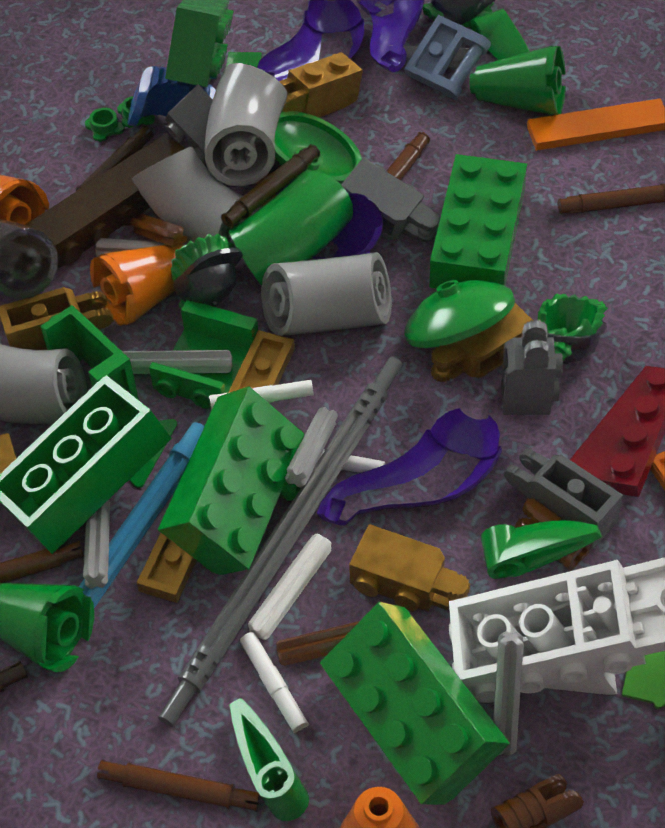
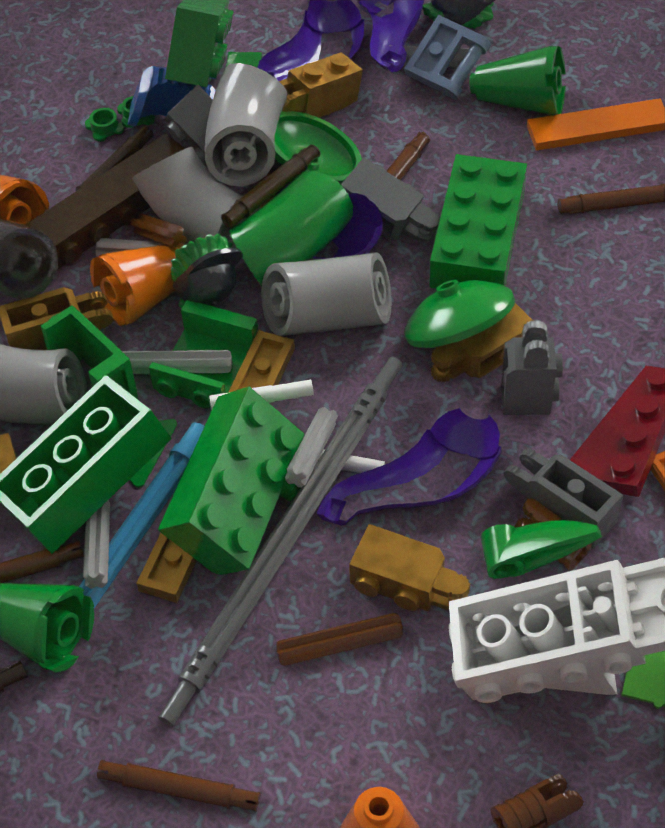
green piece [229,698,309,821] -> none
white piece [240,632,309,733] -> none
white axle [248,534,331,640] -> none
green brick [320,602,510,805] -> none
green piece [470,9,530,60] -> none
light grey axle [493,632,524,756] -> none
green hair [537,293,608,364] -> none

